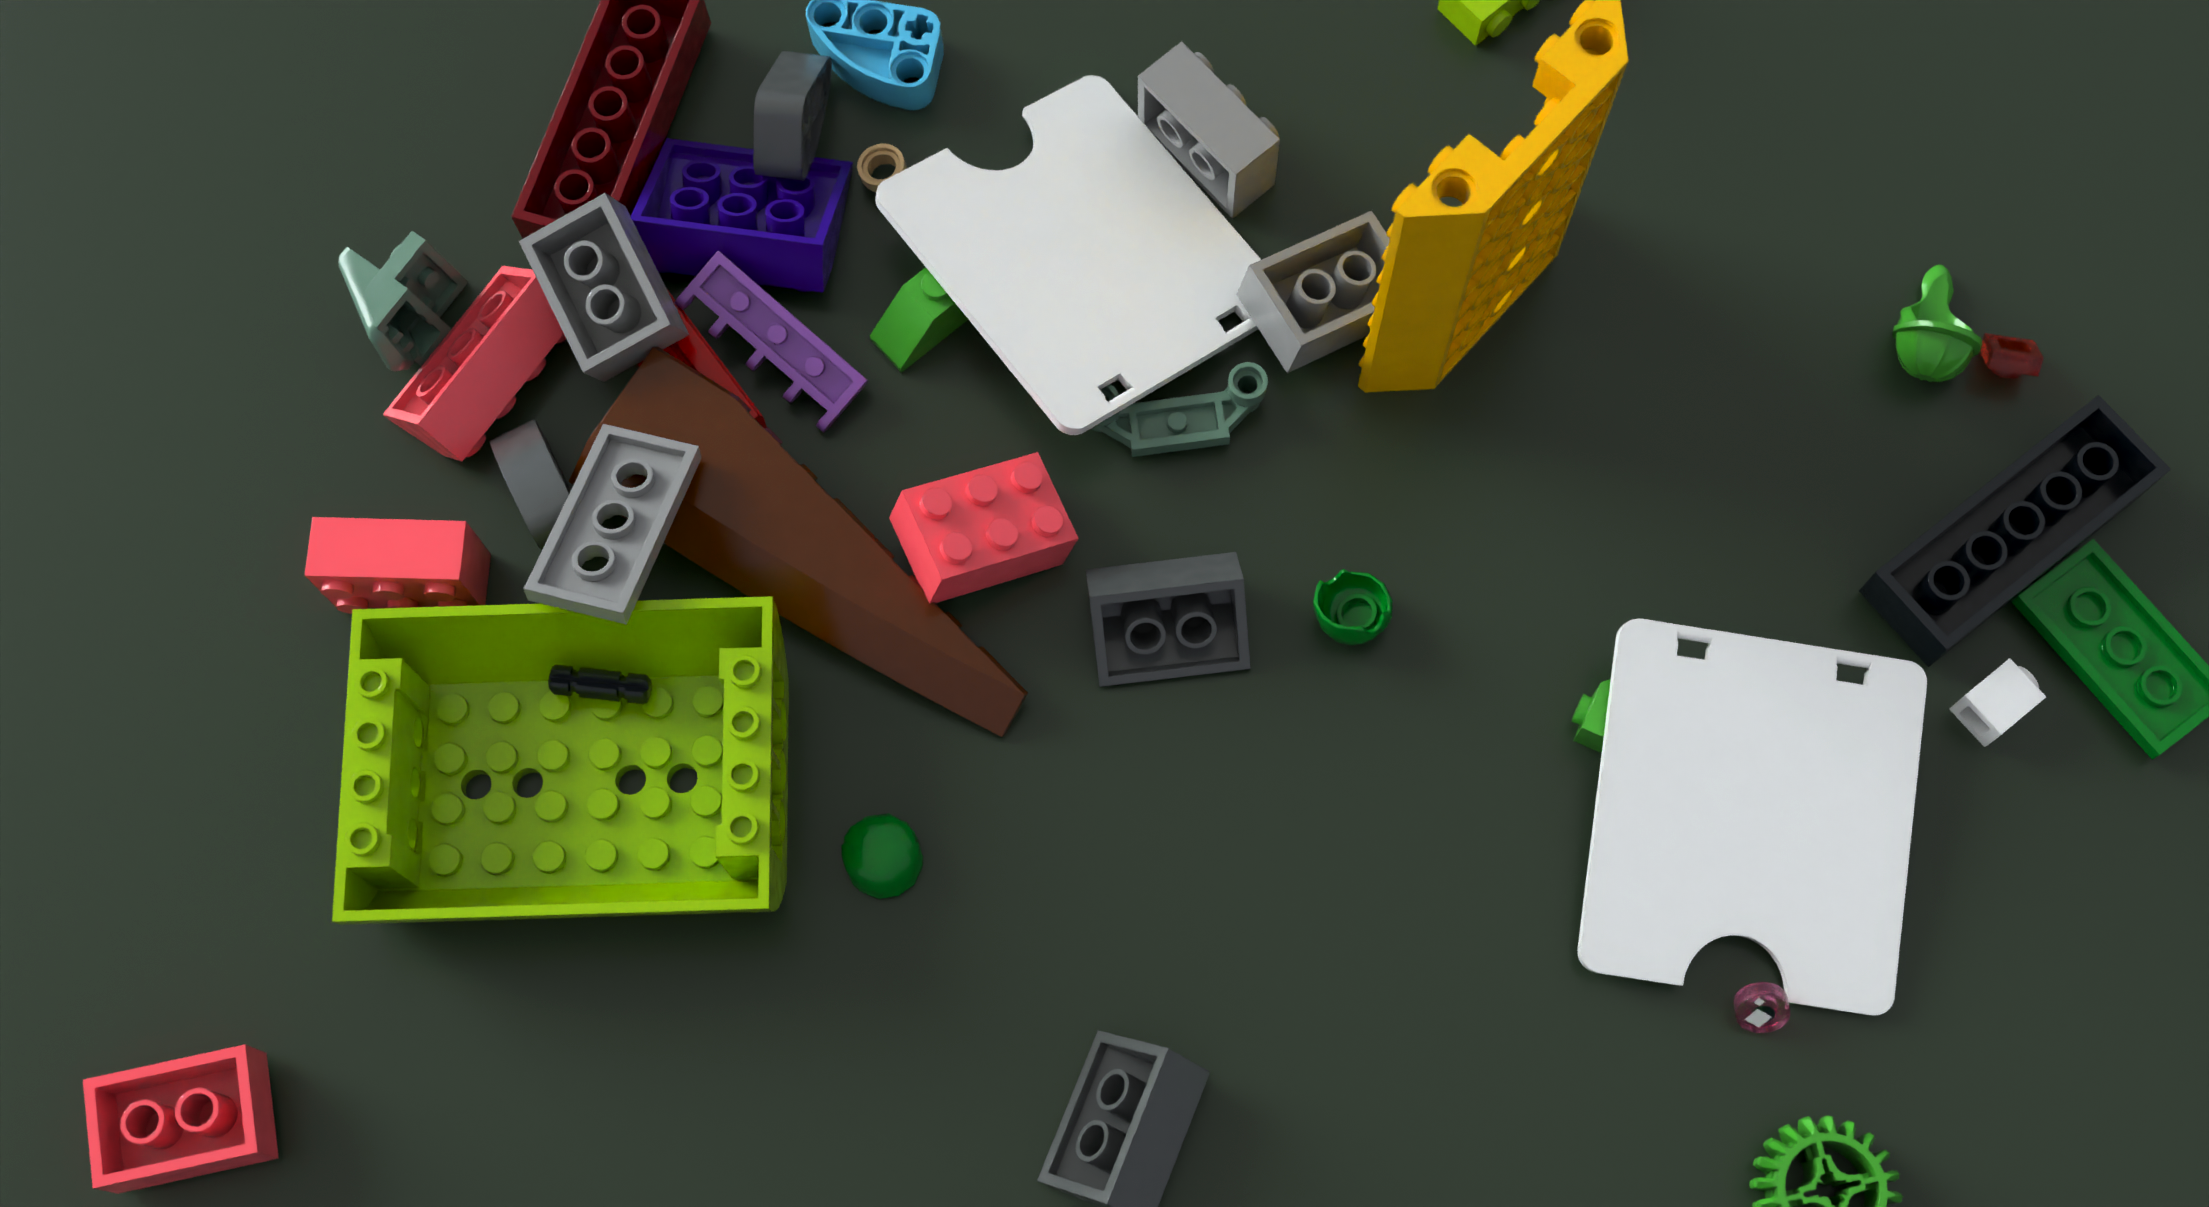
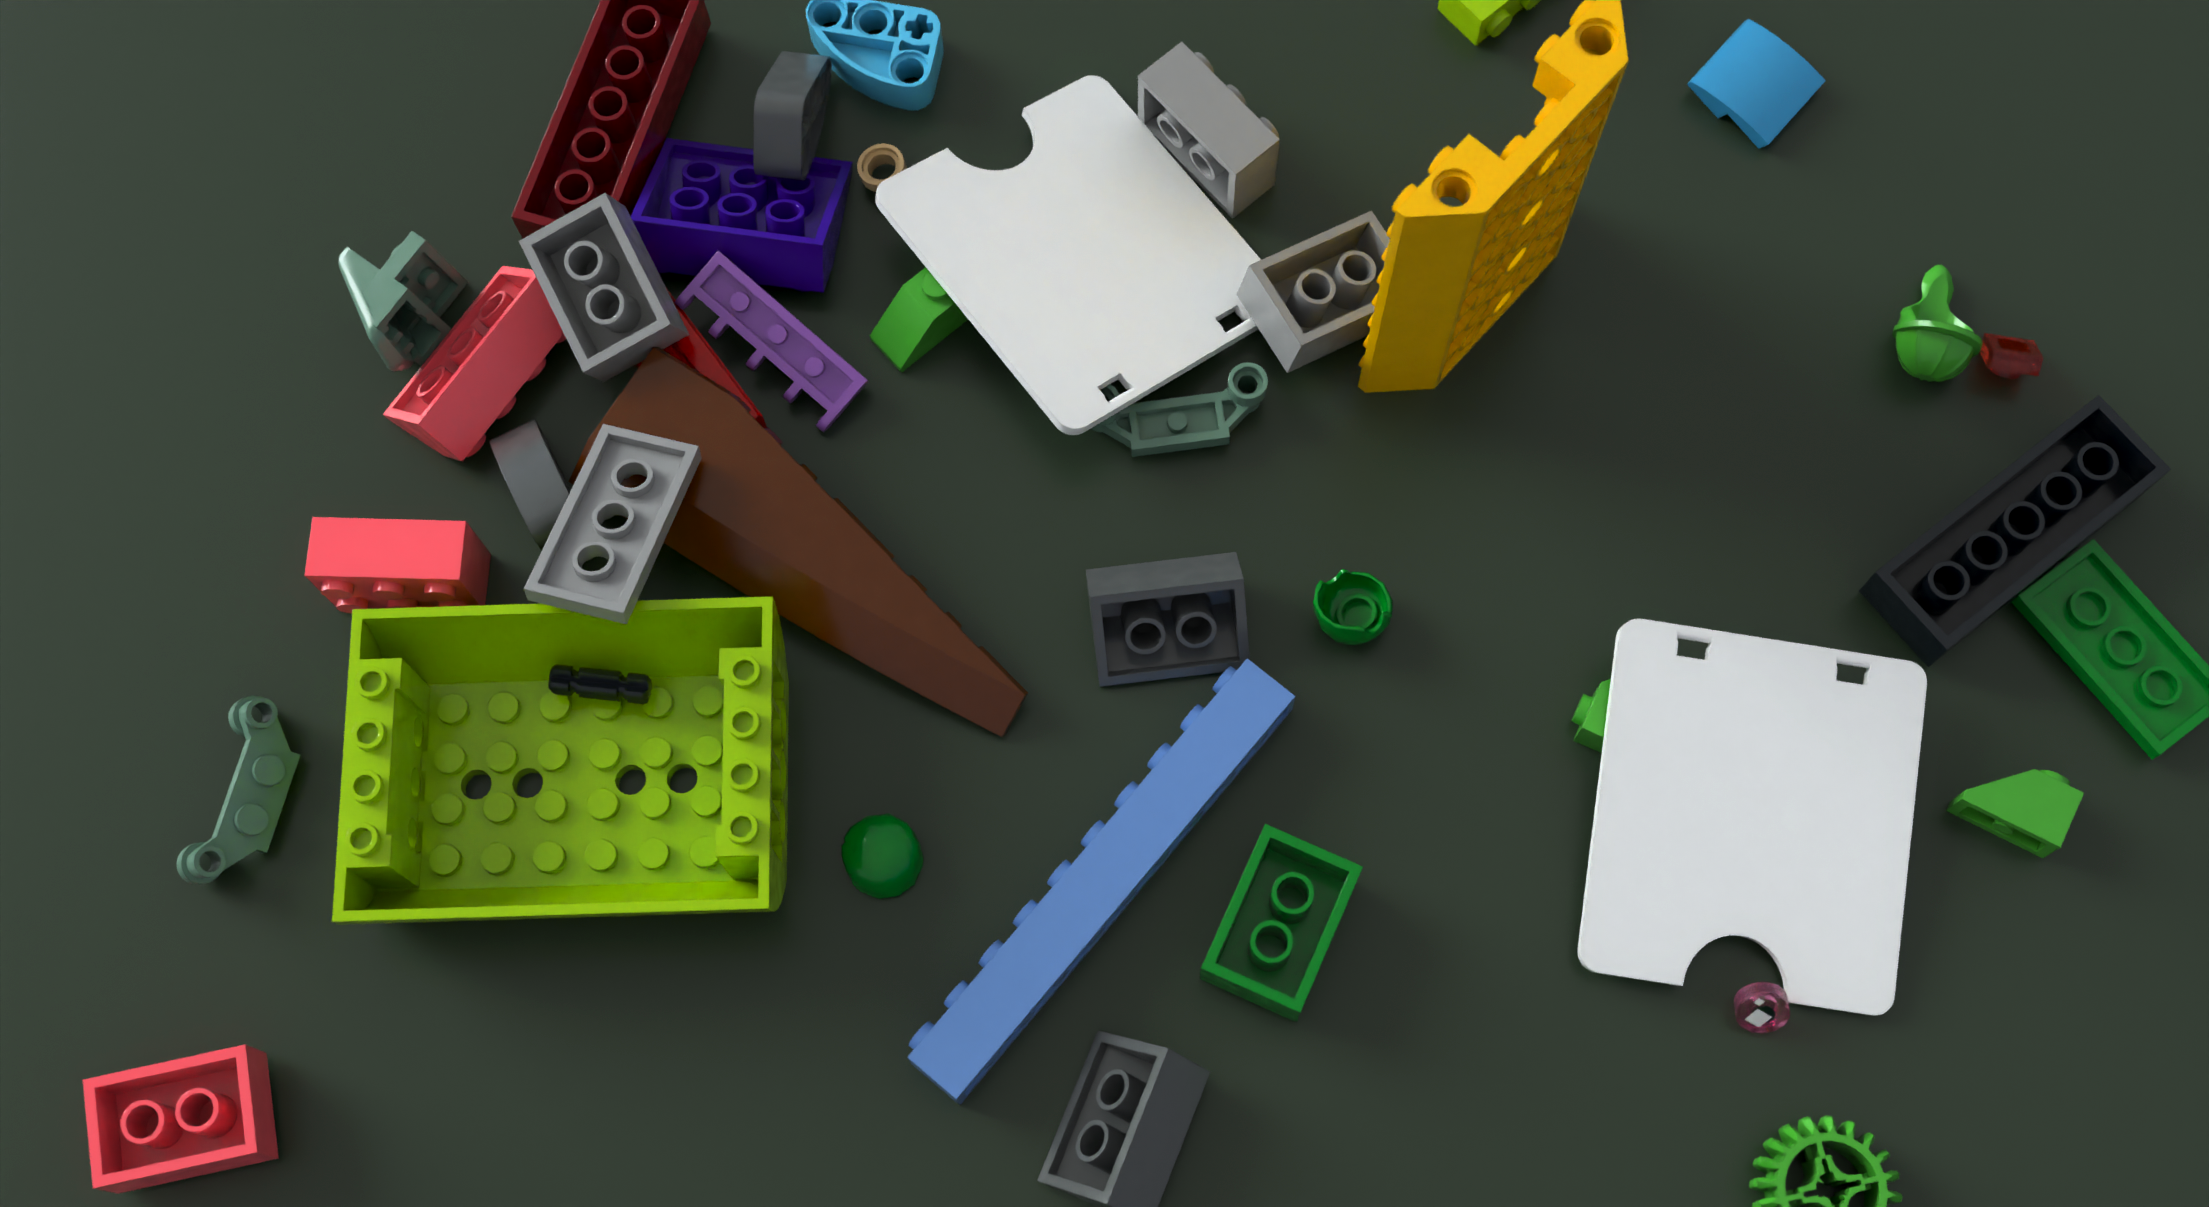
coral brick [889,452,1079,604] -> none
white brick [1949,658,2046,747] -> none
none -> sand green plate [177,695,300,885]
none -> medium blue brick [907,658,1295,1105]
none -> green brick [1199,824,1363,1022]
none -> dark azure slope [1687,19,1826,149]
none -> bright green slope [1946,769,2084,858]

